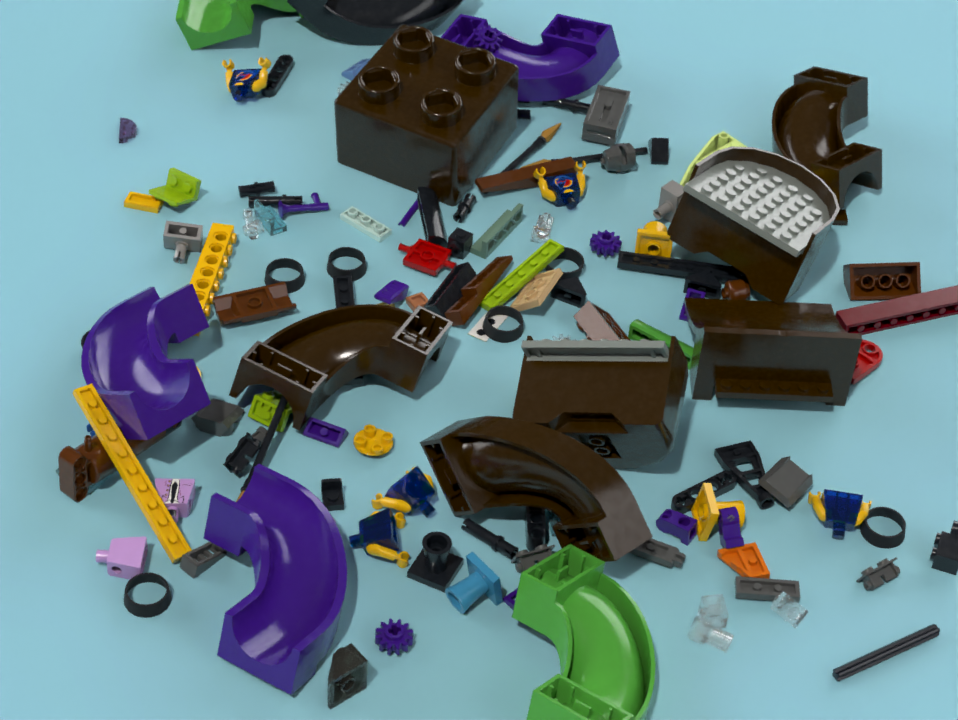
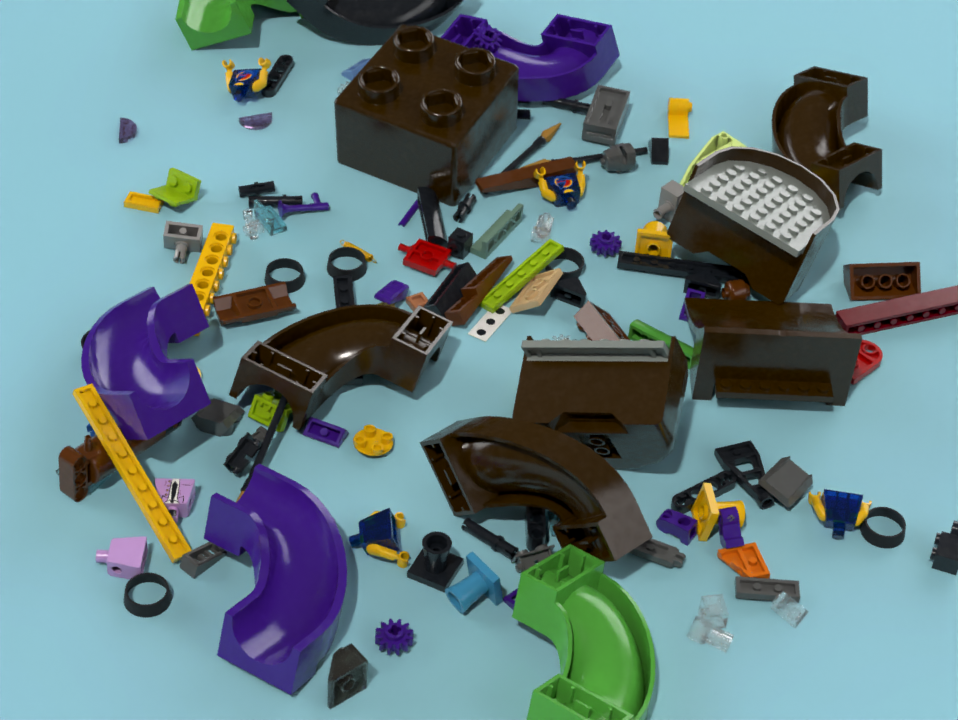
black bracket [321,478,344,511] -> none
light aqua tile [340,206,392,243] -> none
clear blue torso [371,466,436,518] -> none
black tyre [482,305,523,343] -> none
dark brown tile [832,209,848,225] -> none
black axle [832,624,940,681] -> none
dark grey hinge [856,557,900,590] -> none
none -> clear purple tile [239,112,272,130]
none -> yellow piece [340,240,377,263]
none -> yellow door [668,97,692,139]

